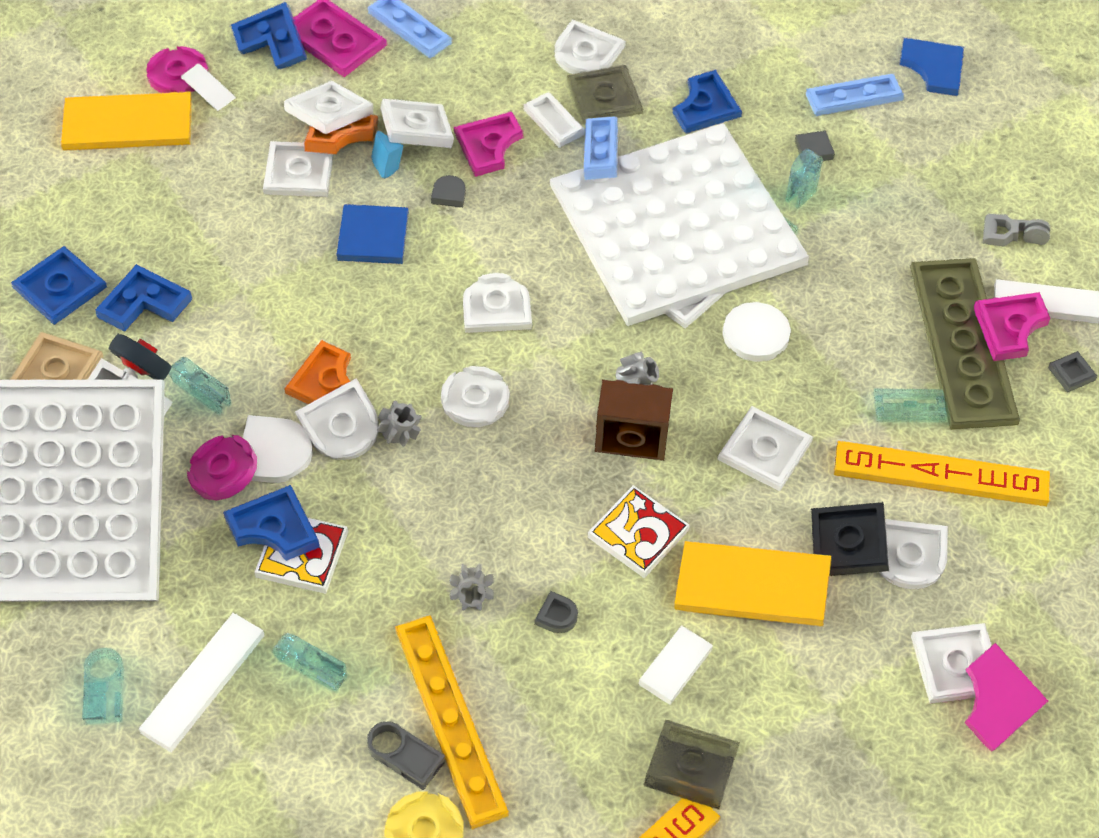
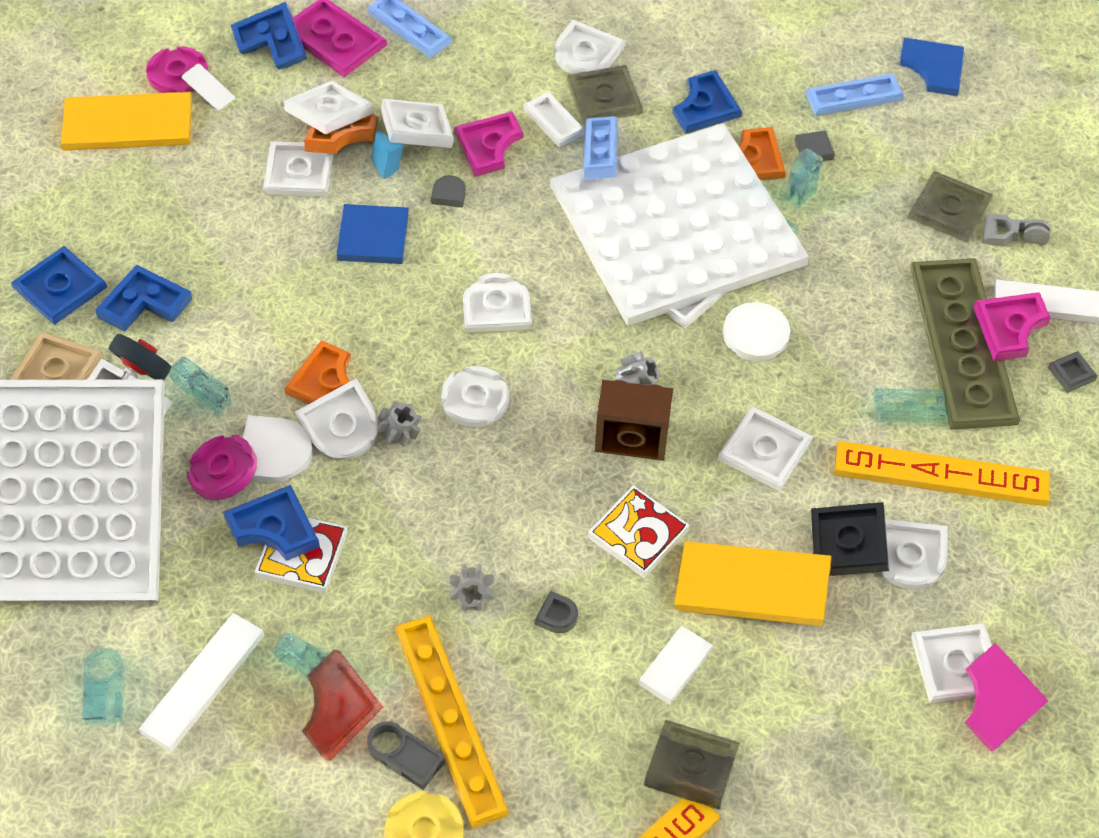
none -> clear red tile [302,649,384,761]
none -> orange tile [739,127,786,181]
none -> clear smoke tile [908,171,993,243]

